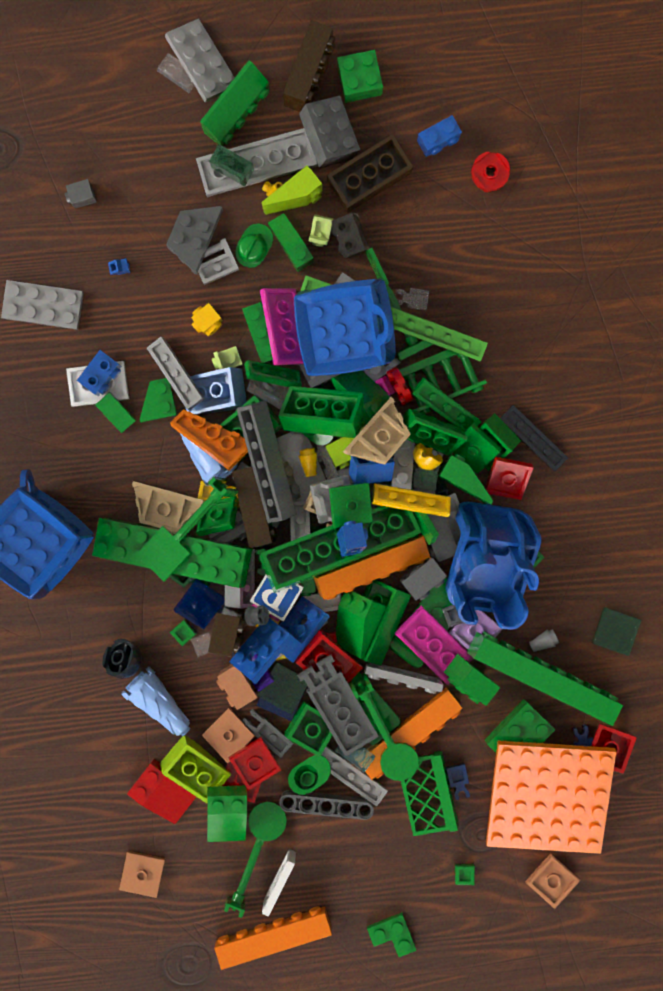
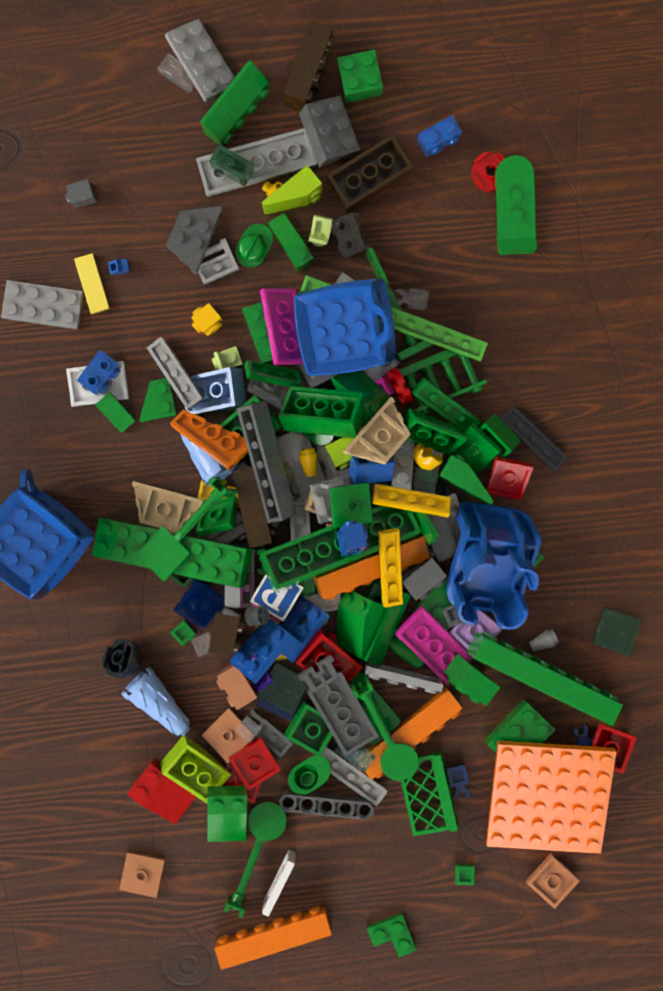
none -> light yellow tile [74,253,110,315]
none -> clear tile [235,716,262,744]
none -> yellow tile [378,528,403,607]
none -> green piece [495,155,537,255]

